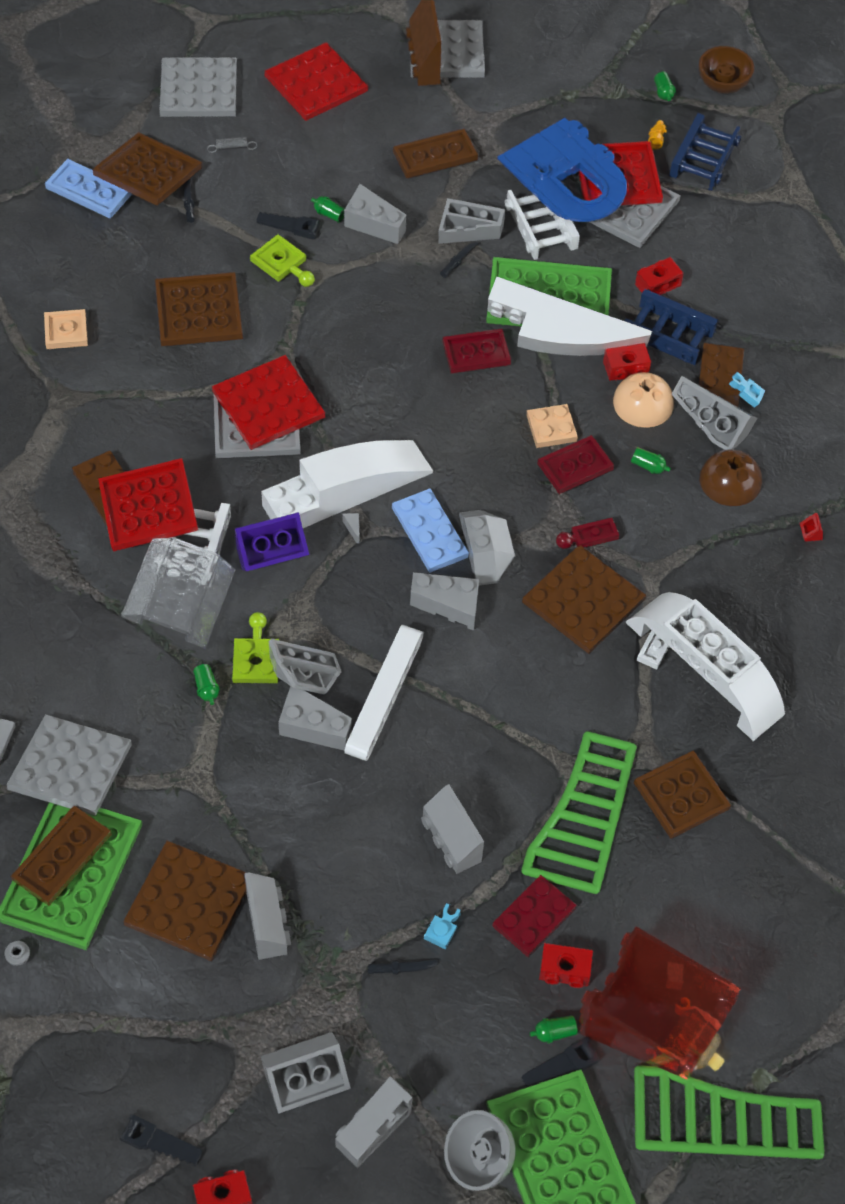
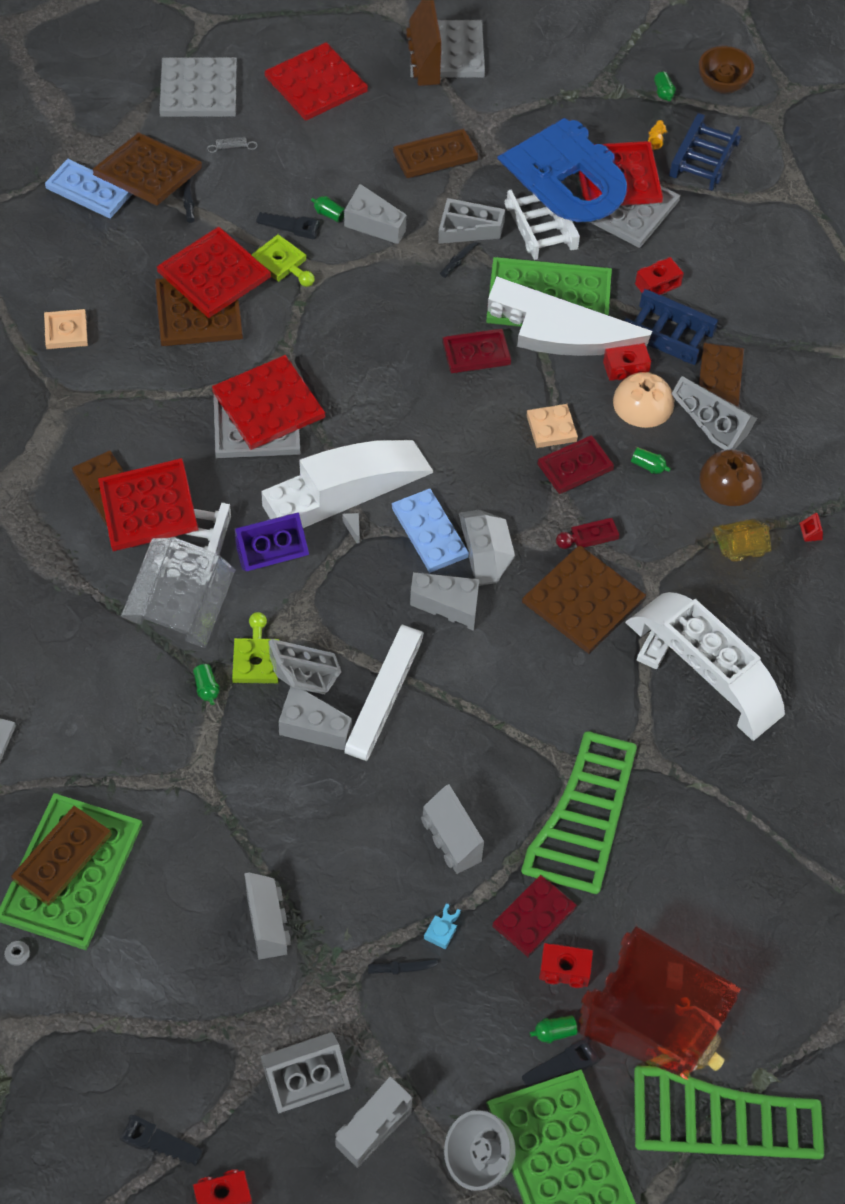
light grey plate [7,714,131,816] -> none
reddish brown plate [123,841,247,961] -> none
reddish brown plate [634,750,731,839] -> none
medium azure plate [729,372,765,408] -> none
none -> red plate [157,227,271,318]
none -> clear yellow slope [713,519,771,561]

